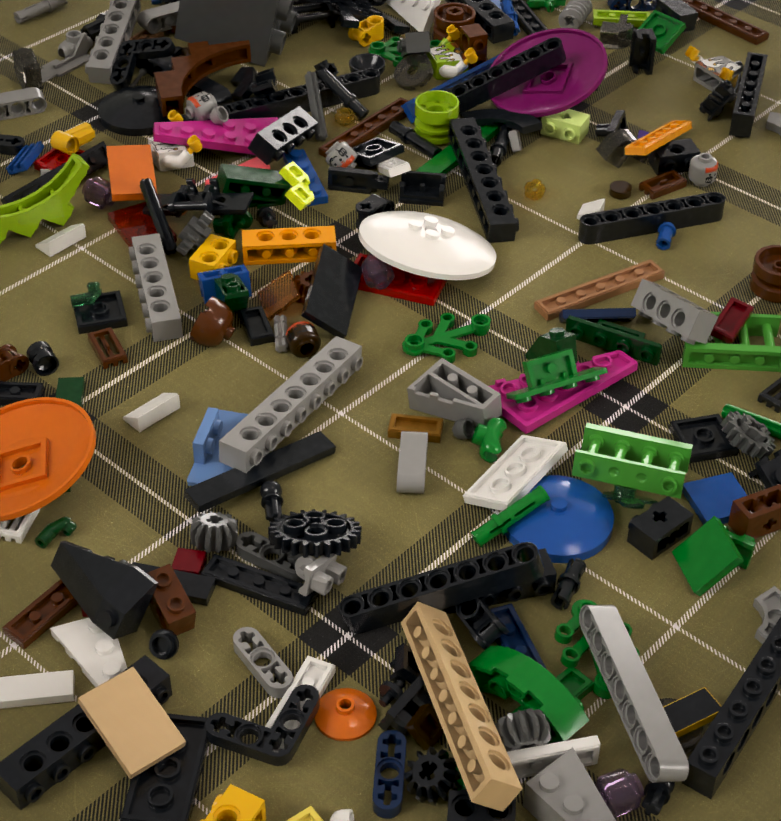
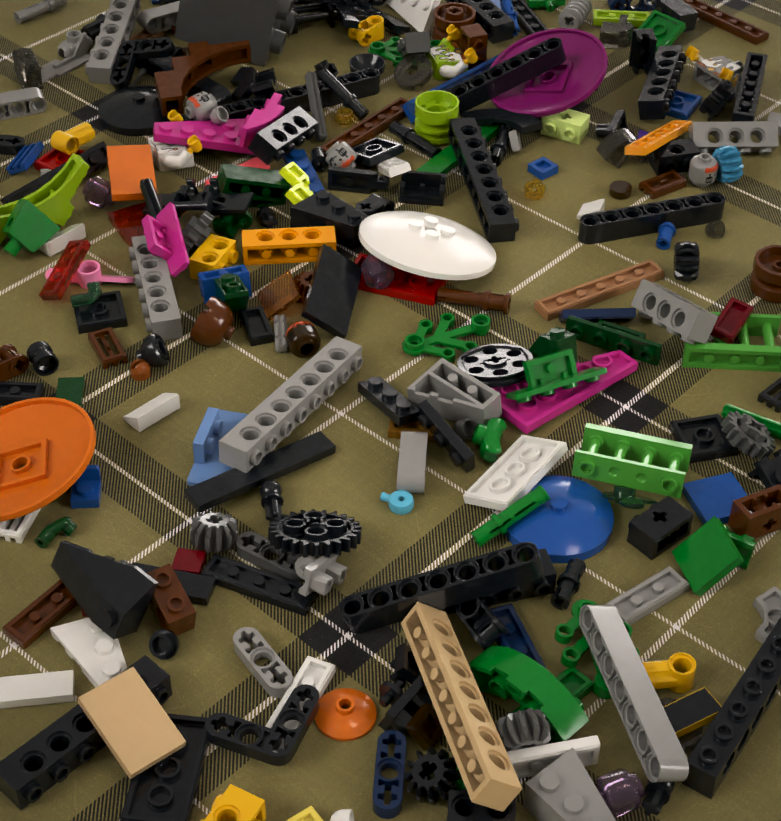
none -> green torso [2,199,60,258]
none -> clear red tile [39,239,91,301]
none -> bright pink piece [45,260,134,289]
none -> blue bracket [70,465,102,509]
none -> dark orange hinge [130,359,151,381]
none -> black brick [136,333,170,367]
none -> dark pink bracket [141,202,190,277]
none -> dark pink slope [238,92,285,147]
none -> black wedge [290,189,368,249]
none -> black pin [311,147,328,171]
none -> black plate [358,376,419,426]
none -> medium azure piece [380,490,414,515]
none -> black plate [417,399,475,473]
none -> reddish brown pin [437,286,511,315]
none -> black wedge [457,344,533,387]
none -> blue tile [527,156,558,180]
none -> light grey tile [605,566,690,625]
none -> black brick [638,45,687,120]
none -> yellow piece [642,652,696,694]
none -> blue tile [666,89,703,120]
none -> black gear [673,241,700,282]
none -> light grey brick [688,121,779,155]
none -> clear smoke hinge [705,220,725,239]
none -> dark azure gear [712,145,744,183]

